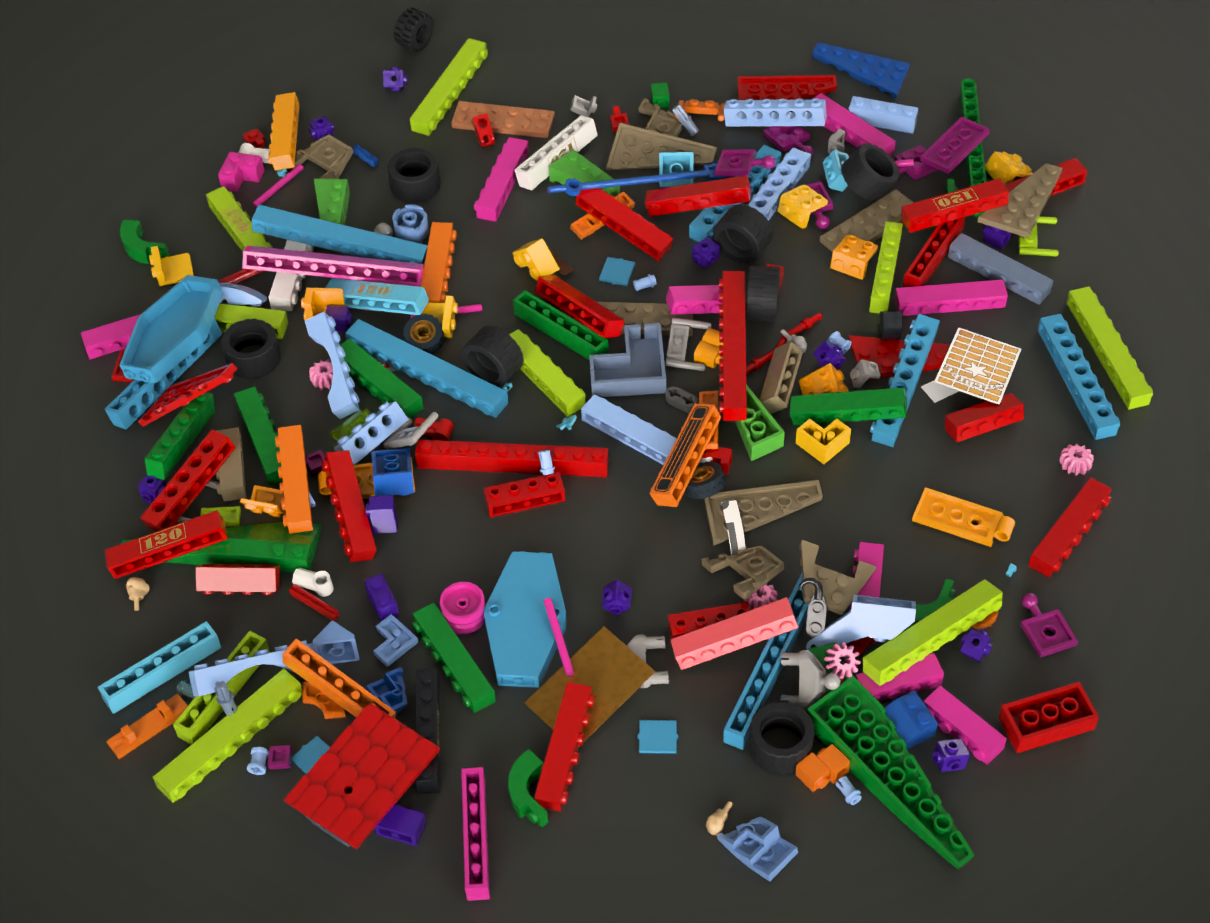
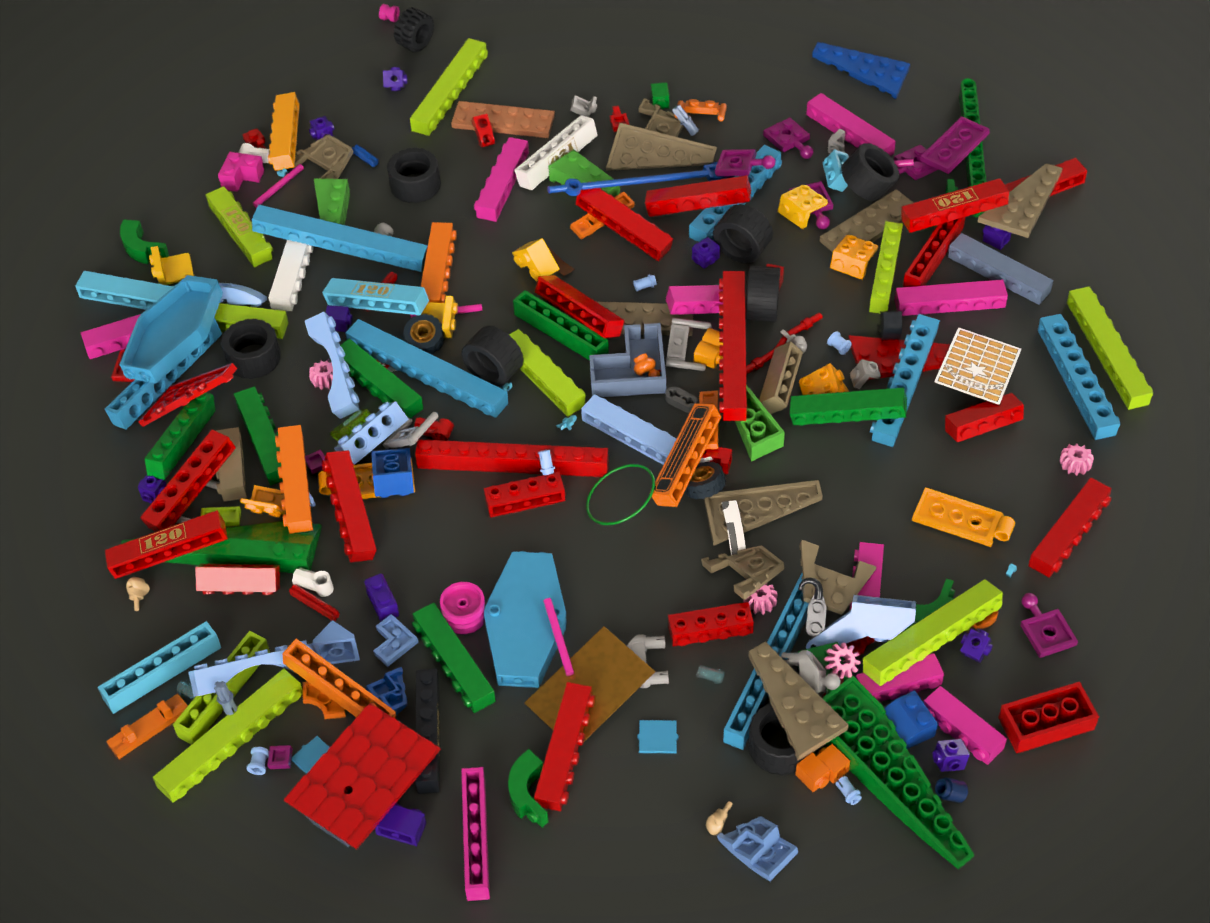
red axle [218,268,264,284] -> none
dark pink brick [243,246,424,287] -> none
light orange bracket [301,288,345,320] -> none
brick [366,495,397,534] -> none
medium blue brick [392,205,429,244] -> none
dark azure piece [599,257,635,286] -> none
dark purple brick [602,580,632,616] -> none
medium azure slope [659,152,694,187] -> none
coral brick [671,597,798,670] -> none
light blue brick [724,99,827,126] -> none
red wing [738,75,837,113] -> none
light blue brick [748,148,811,221] -> none
yellow brick [796,419,851,464] -> none
dark purple brick [813,340,847,370] -> none
light blue brick [849,96,918,134] -> none
white sticker [921,380,959,403] -> none
yellow bracket [985,151,1033,184] -> none
lime plate [1018,216,1059,257] -> none
none -> medium azure brick [75,271,173,310]
none -> dark pink wheel [379,4,400,22]
none -> green piece [586,464,655,525]
none -> orange animal [633,353,661,377]
none -> clear light blue pin [697,665,725,685]
none -> dark tan wing [749,642,848,760]
none -> dark blue brick [935,778,968,803]

